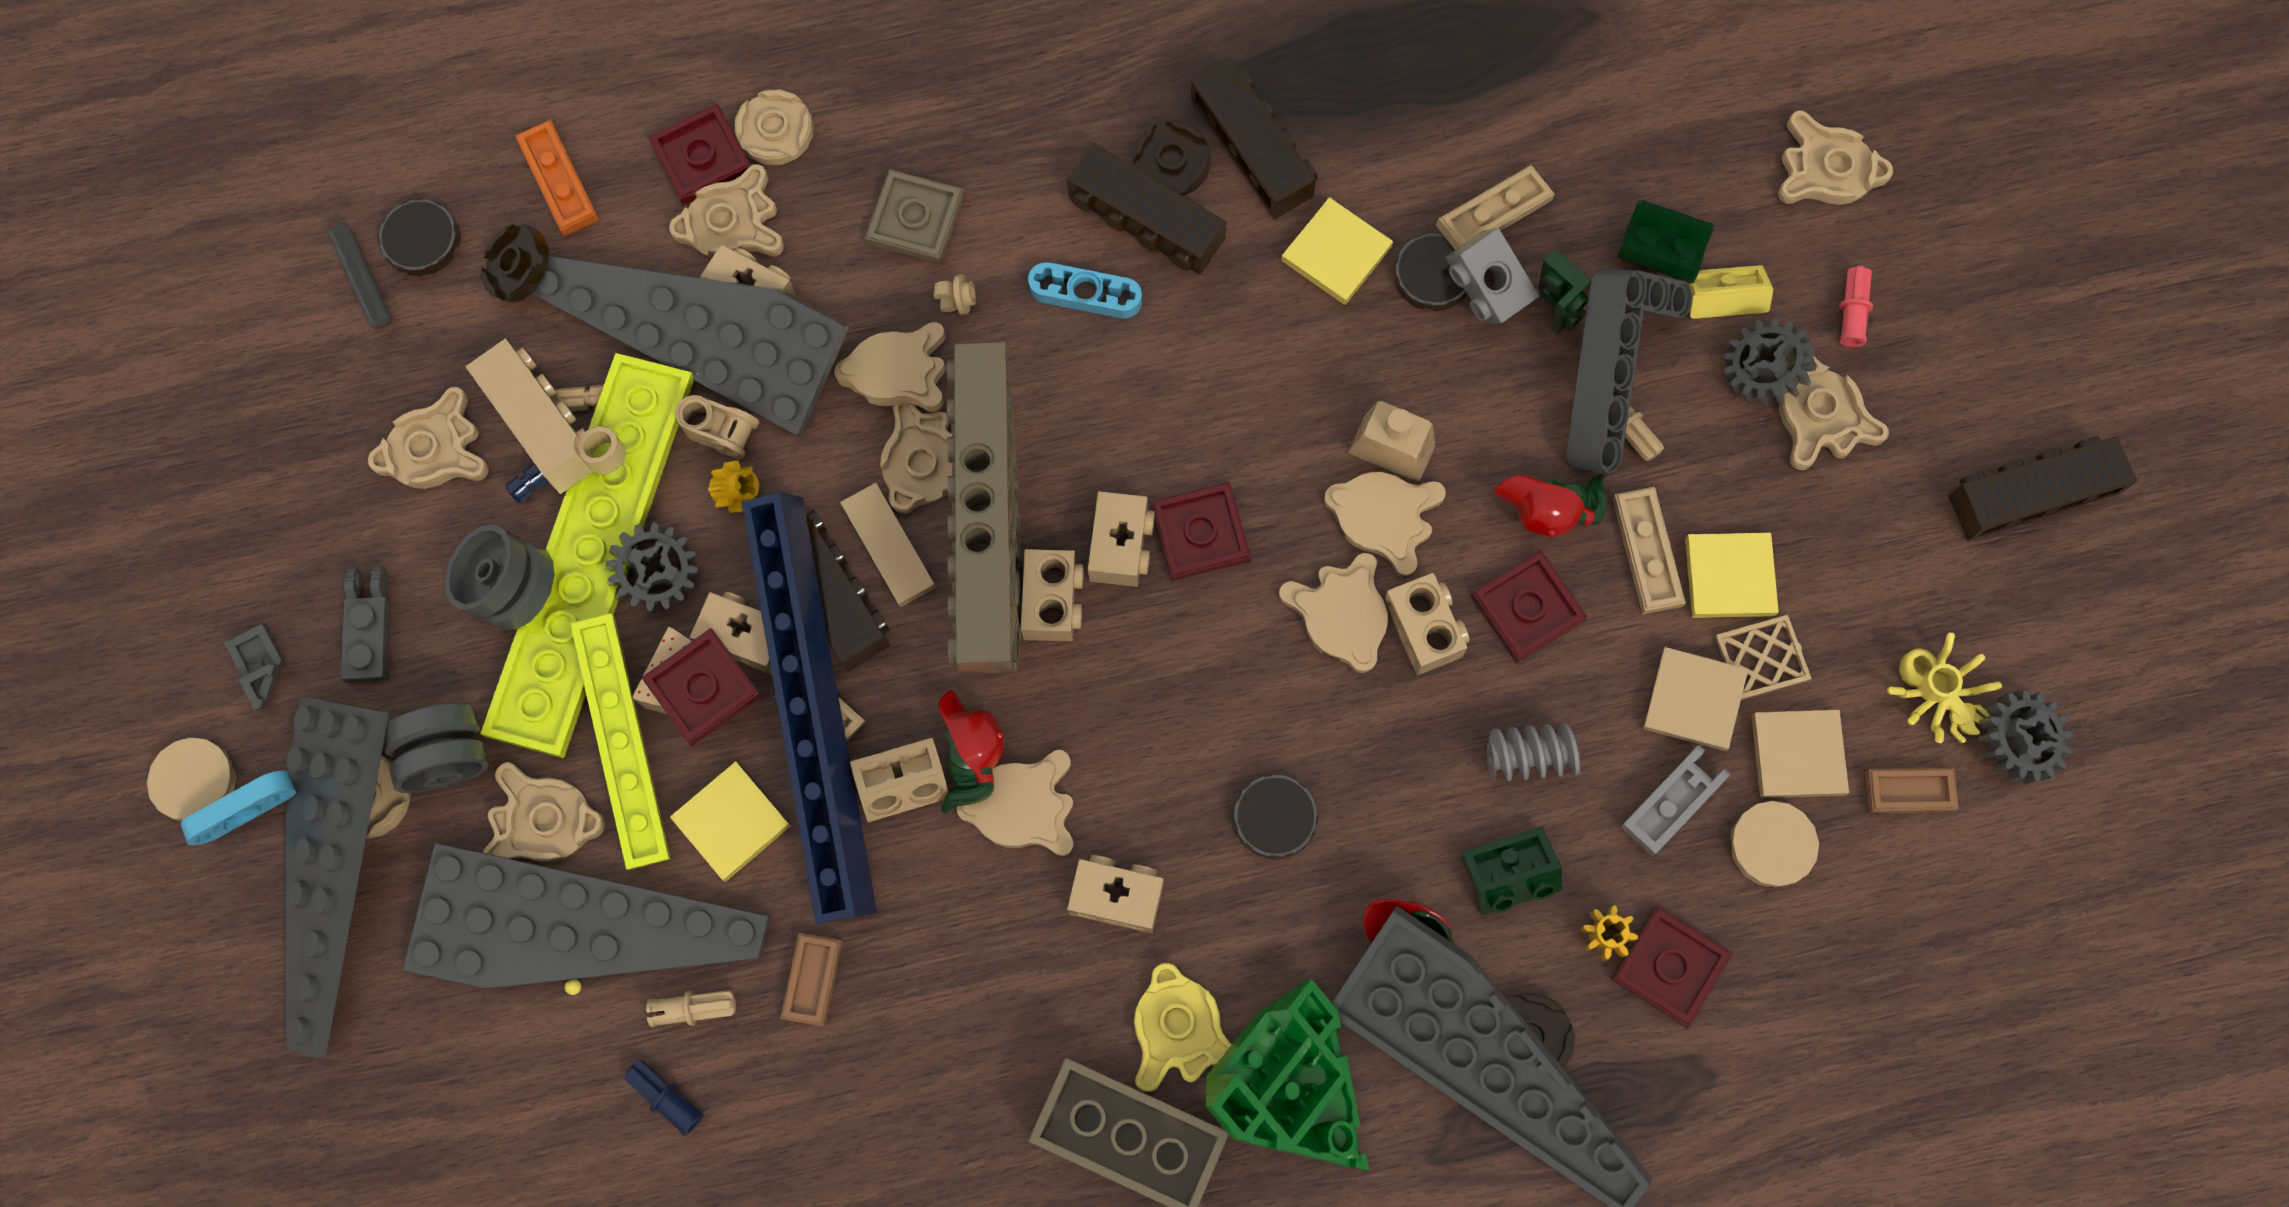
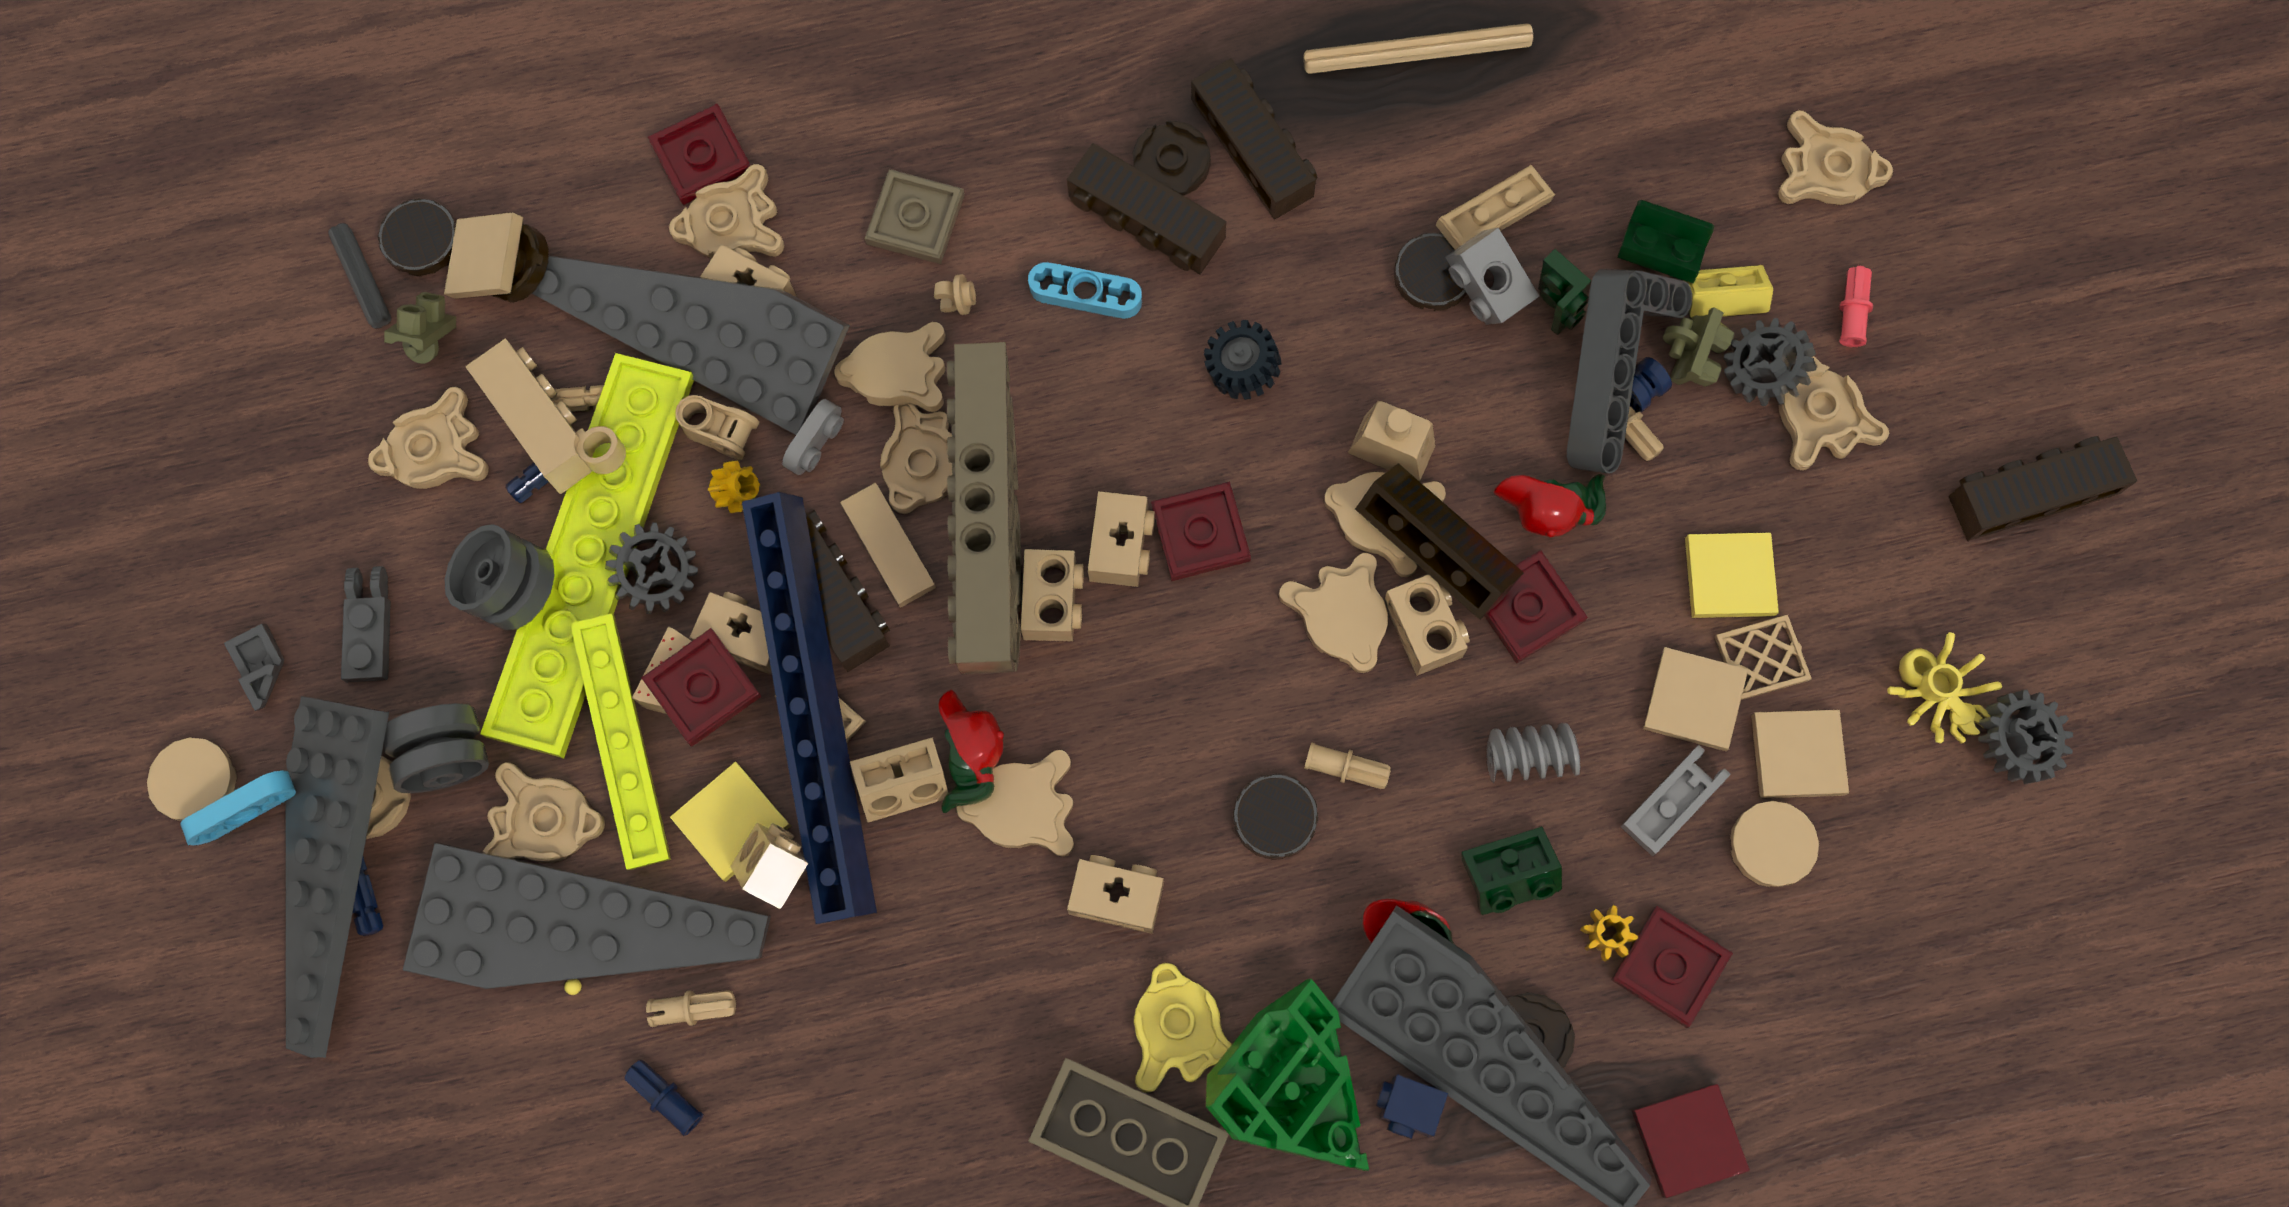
orange tile [515,120,600,237] -> none
tan tile [735,89,813,165] -> none
medium nougat tile [780,933,843,1027] -> none
light yellow tile [1281,197,1393,305] -> none
tan tile [1612,487,1686,615] -> none
medium nougat tile [1864,768,1959,813] -> none
none -> dark blue axle [352,857,383,936]
none -> olive hips [384,292,456,364]
none -> tan tile [444,212,523,299]
none -> brick [730,823,808,909]
none -> light grey plate [782,399,844,475]
none -> black wheel [1204,320,1281,400]
none -> tan axle [1303,23,1533,74]
none -> tan axle [1304,742,1391,789]
none -> dark brown brick [1355,463,1524,620]
none -> dark blue brick [1376,1074,1448,1139]
none -> dark blue wheel [1630,357,1672,413]
none -> dark red tile [1632,1084,1750,1198]
none -> olive hips [1663,307,1734,387]

